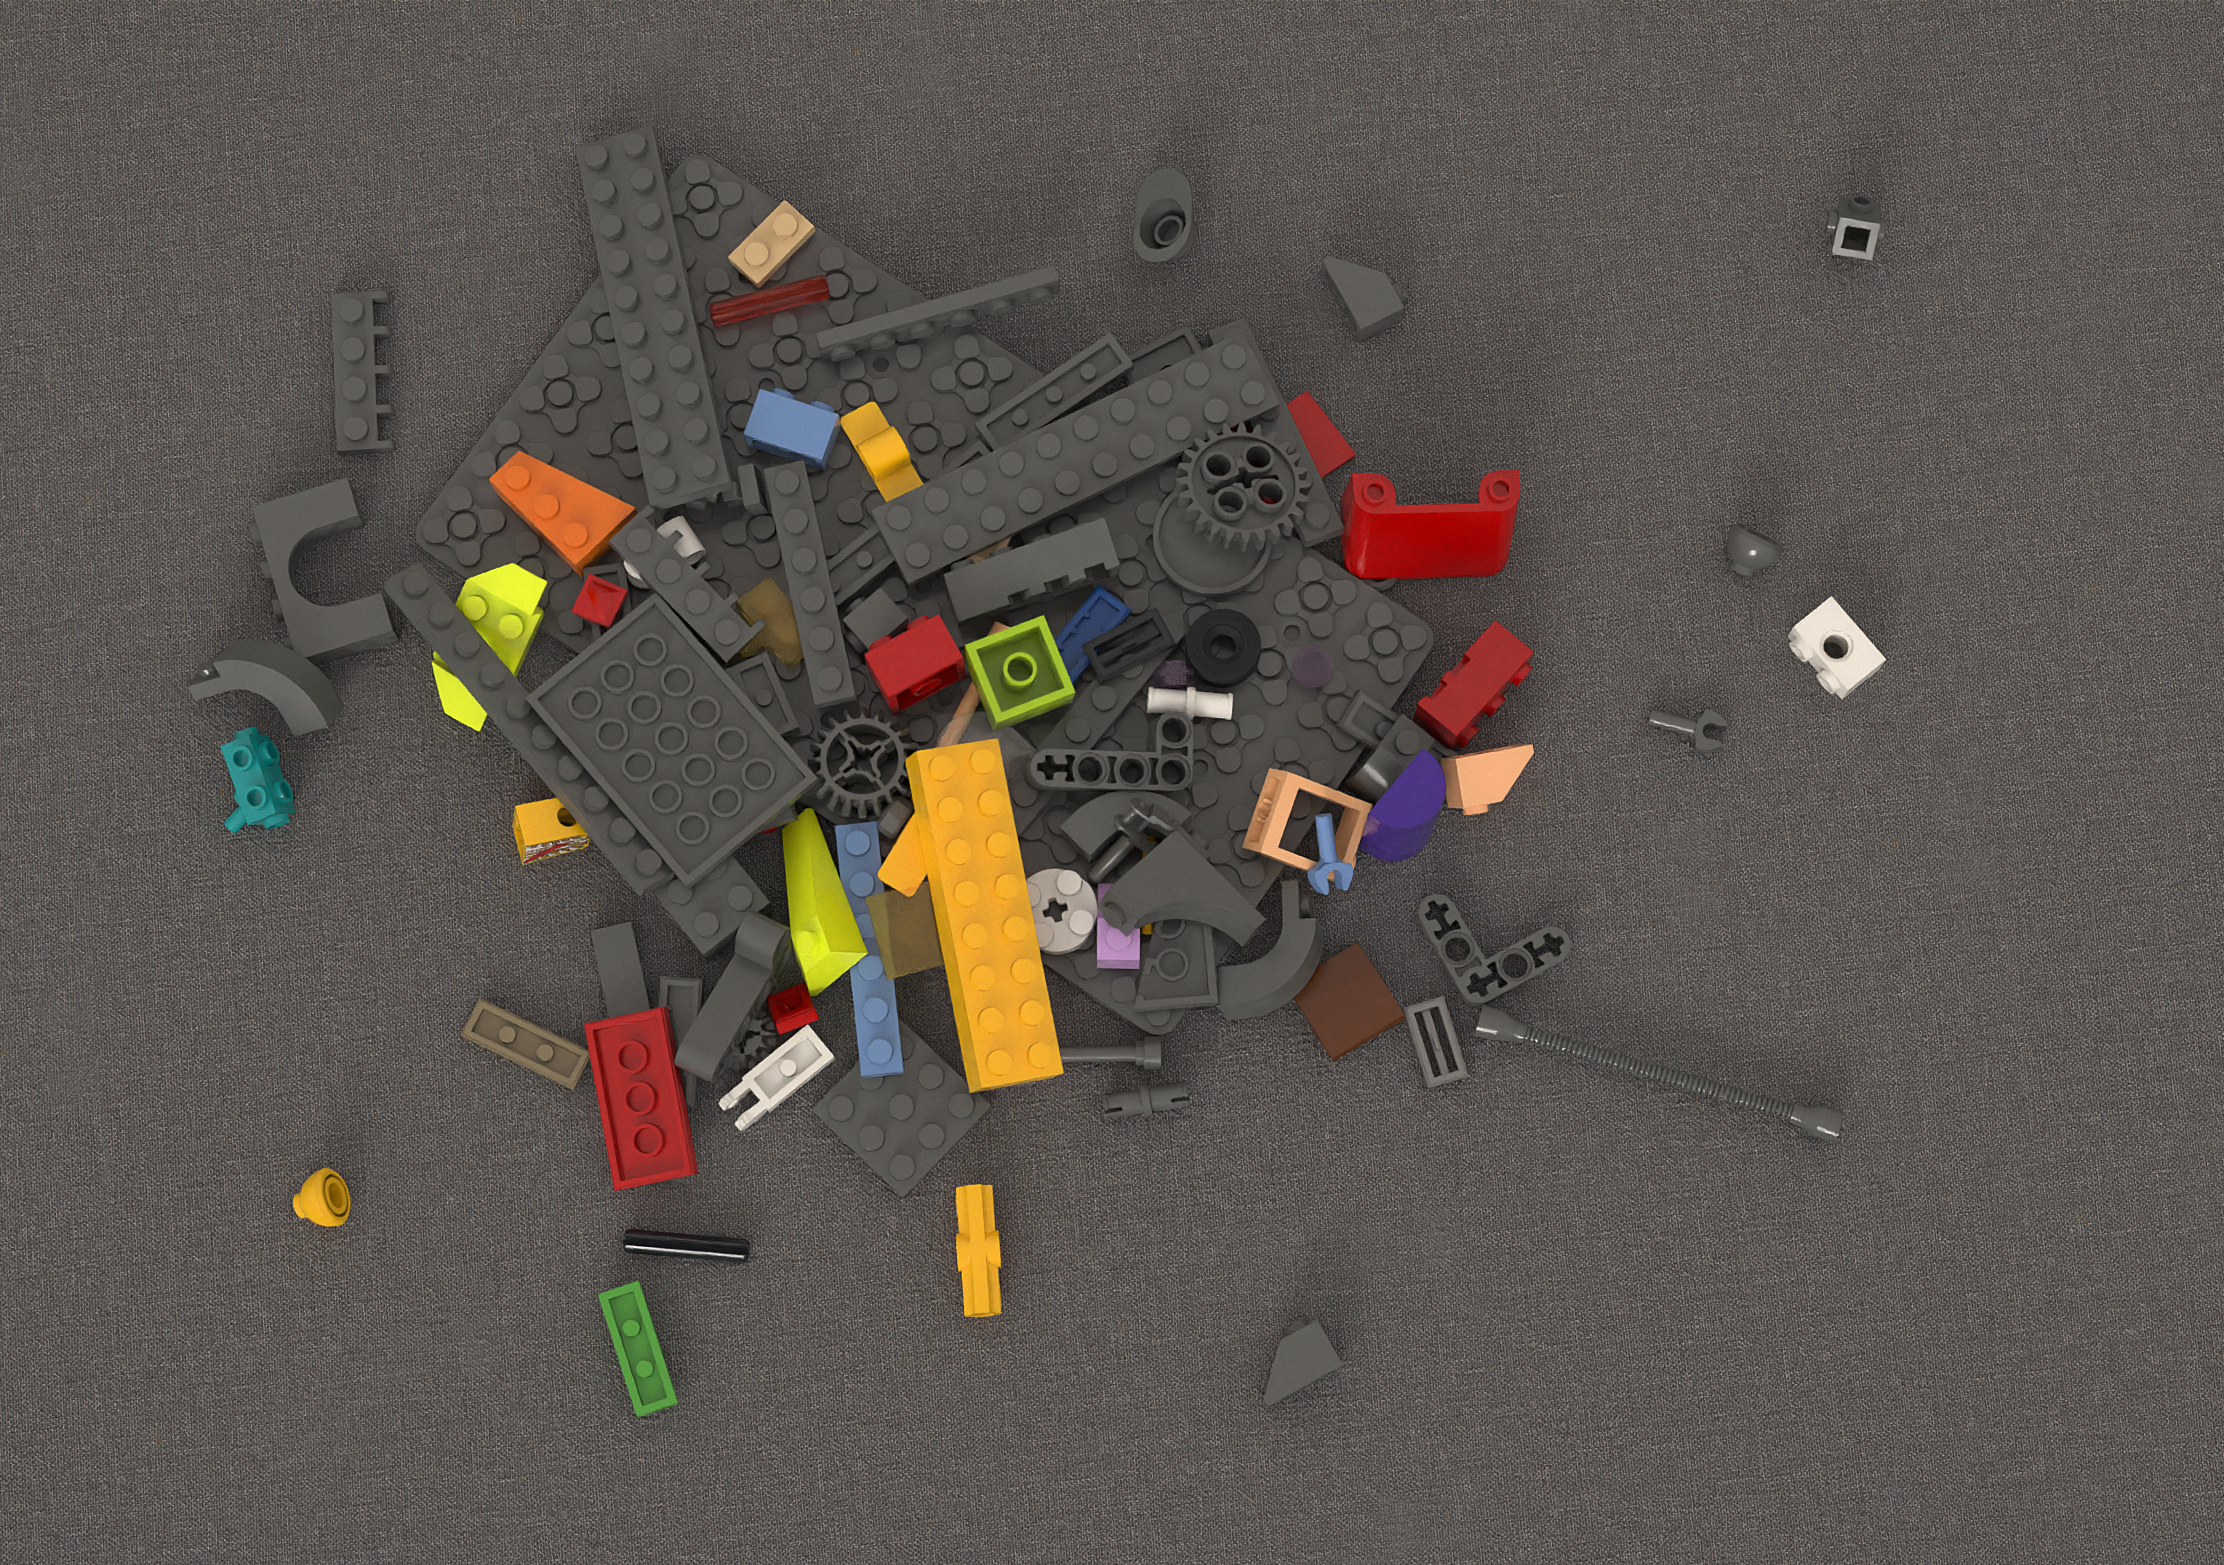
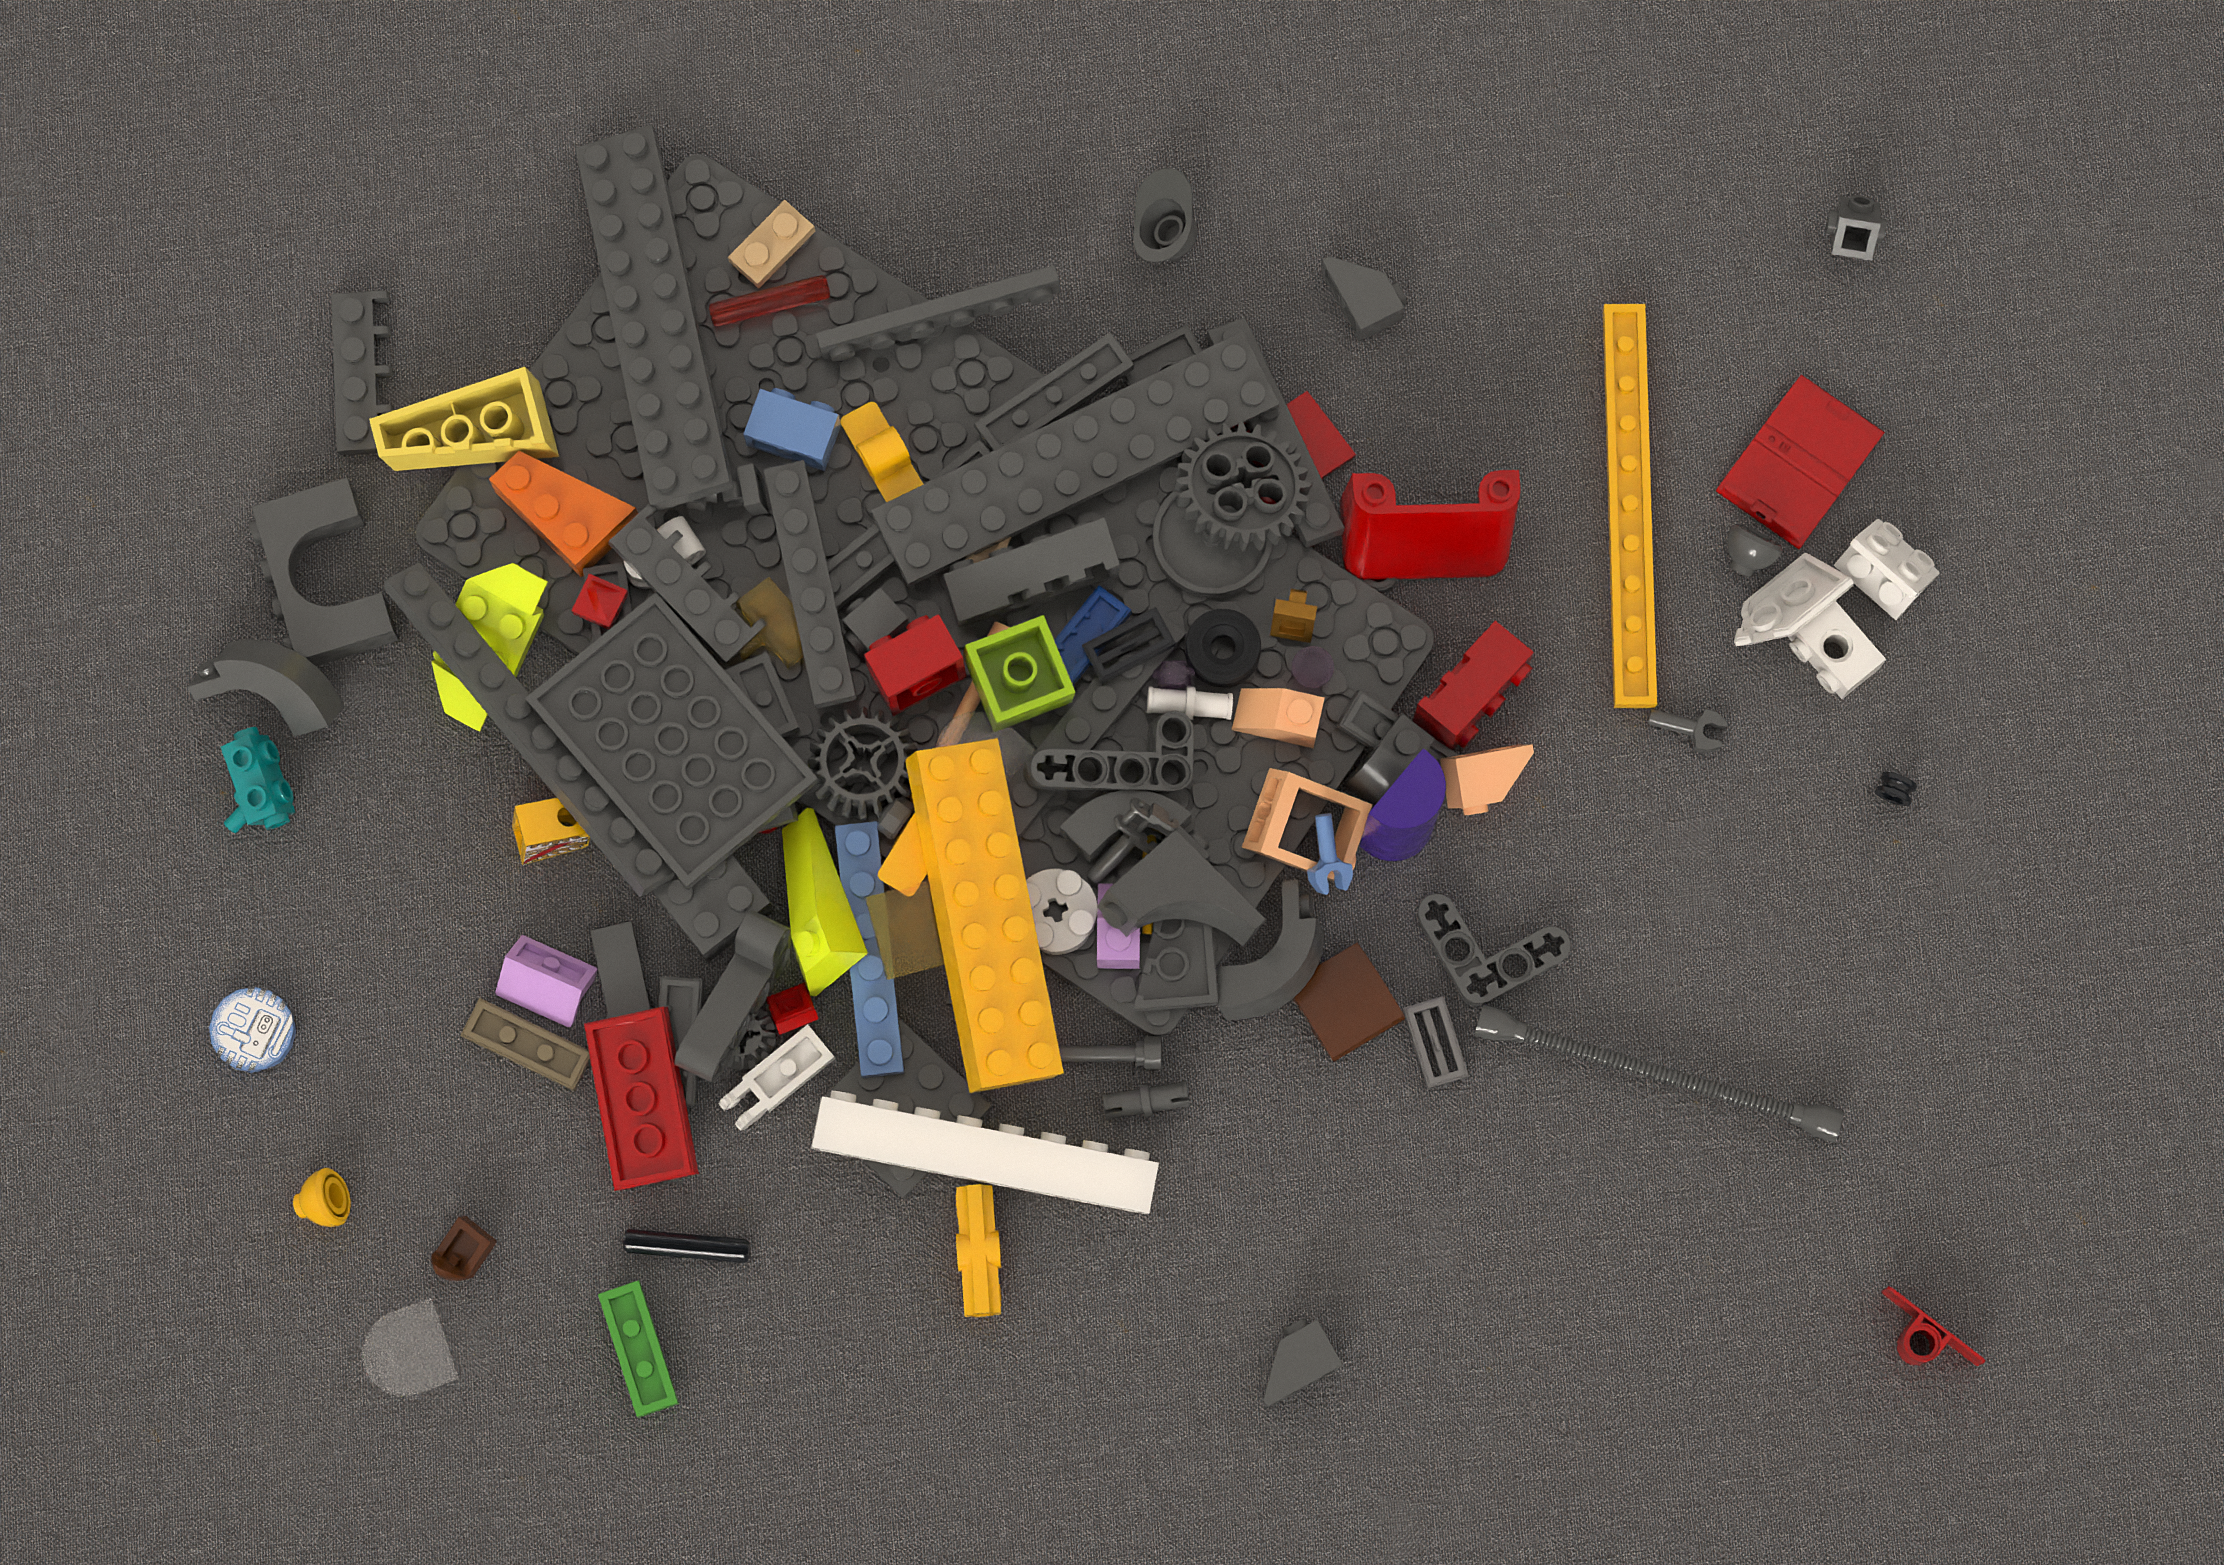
none -> tile [209,987,296,1073]
none -> clear tile [362,1298,461,1397]
none -> light yellow wedge [369,367,559,471]
none -> reddish brown plate [430,1216,497,1281]
none -> lavender panel [495,935,598,1027]
none -> white brick [811,1091,1159,1214]
none -> light nougat slope [1232,688,1325,749]
none -> pearl gold tile [1270,588,1317,643]
none -> yellow plate [1603,304,1657,708]
none -> red piece [1716,374,1885,550]
none -> white tile [1734,553,1854,646]
none -> white bracket [1834,519,1940,620]
none -> black bush [1875,771,1918,806]
none -> red piece [1881,1286,1986,1366]

